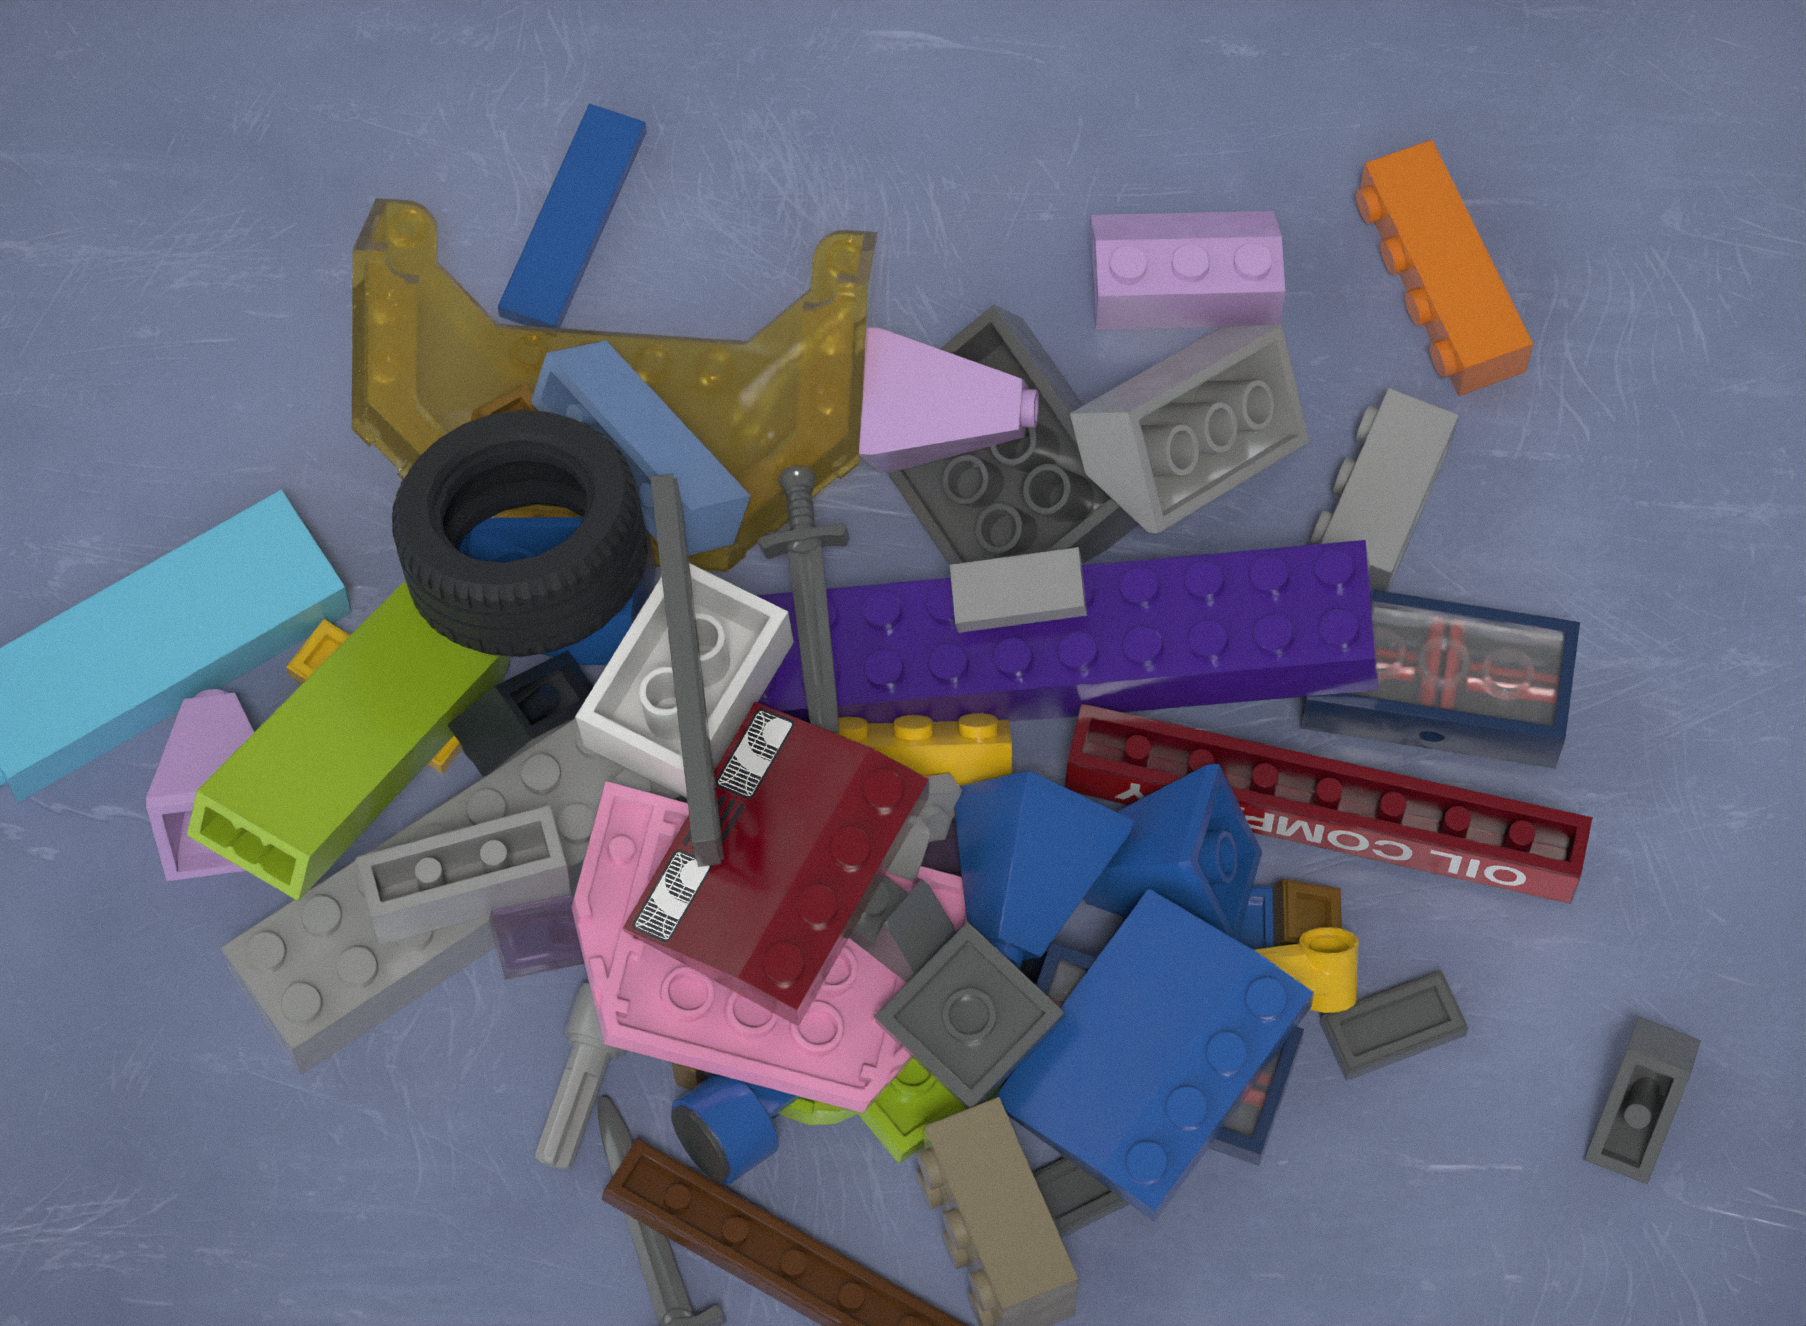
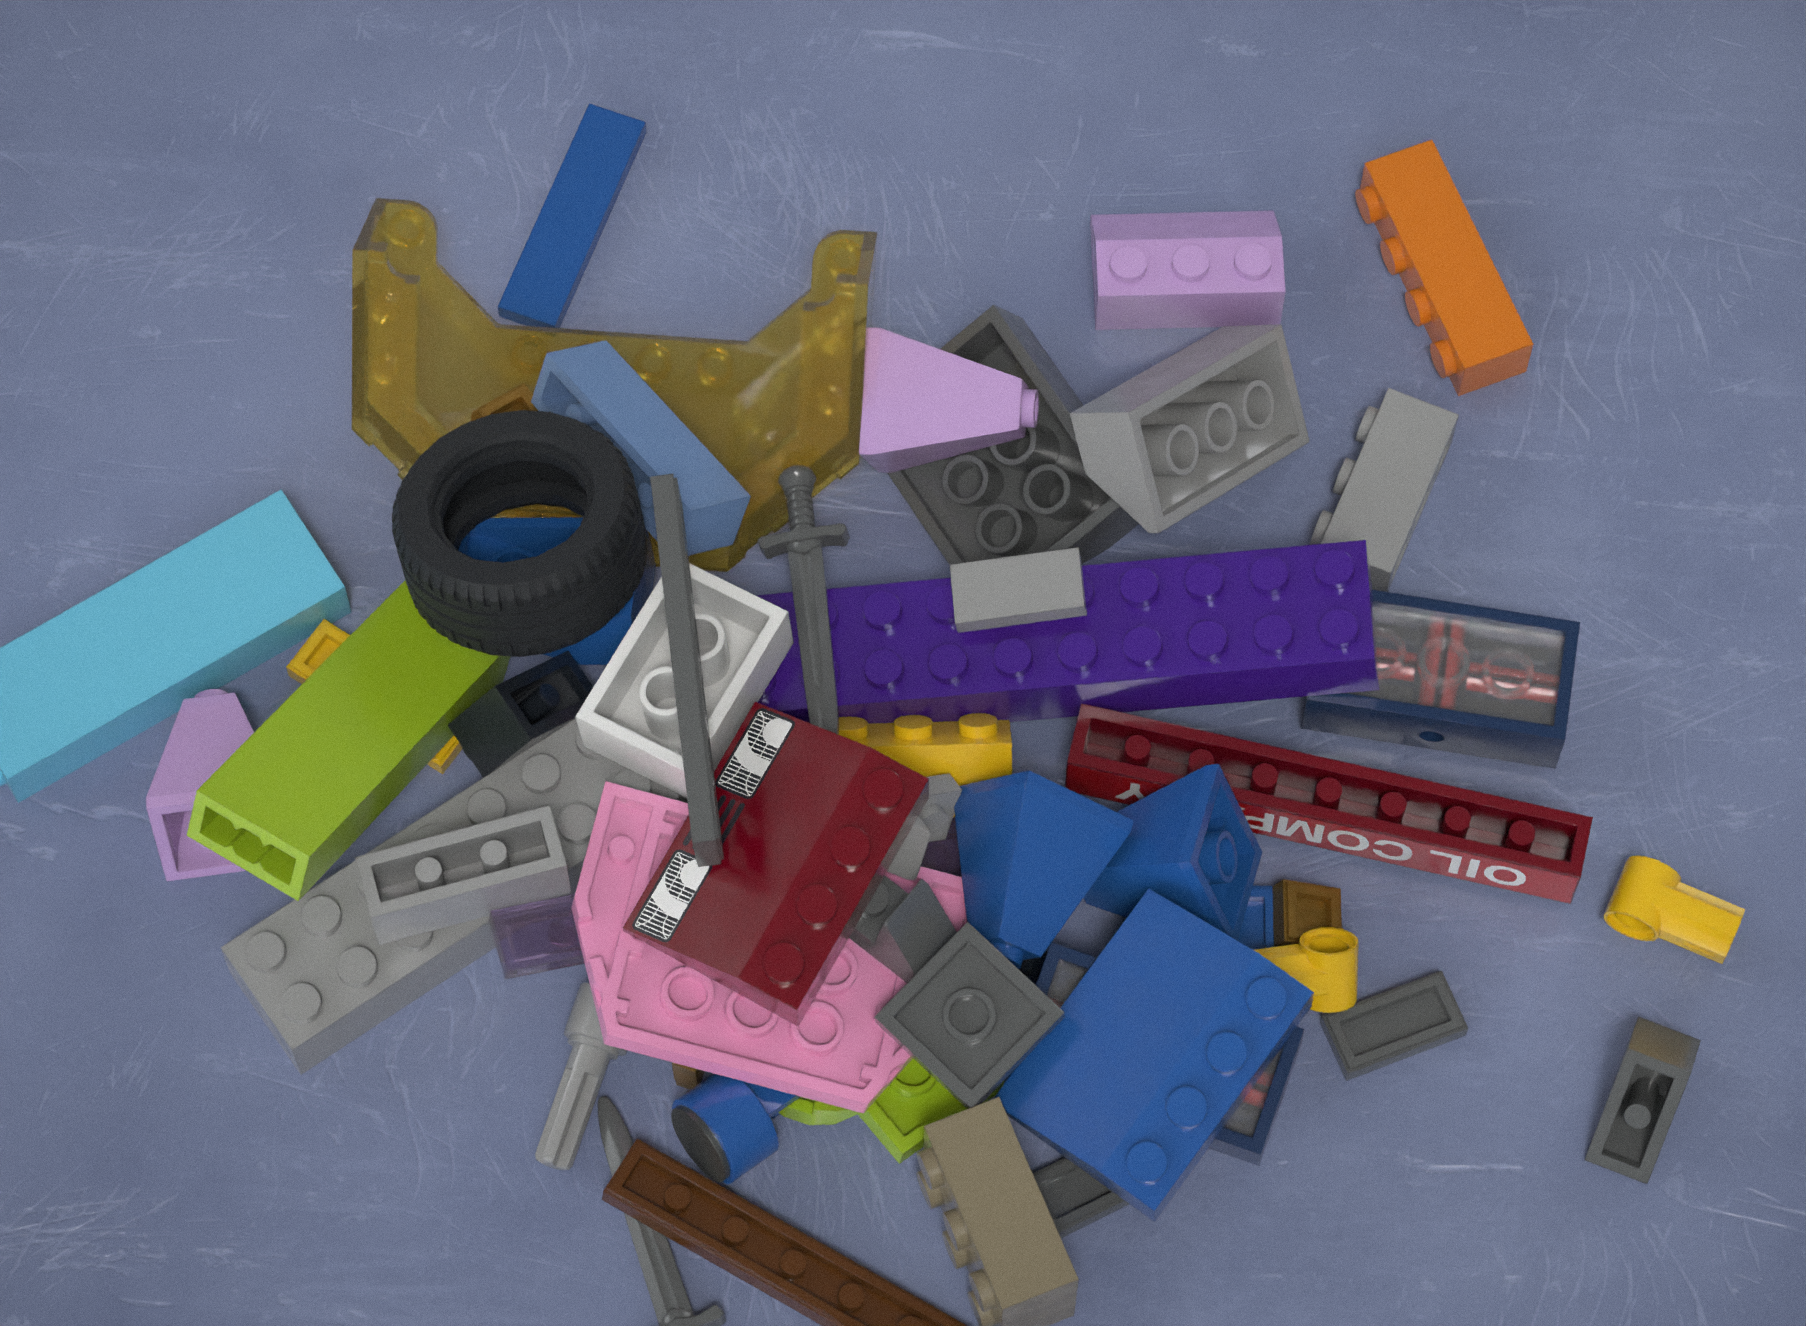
none -> yellow piece [1603,855,1745,964]

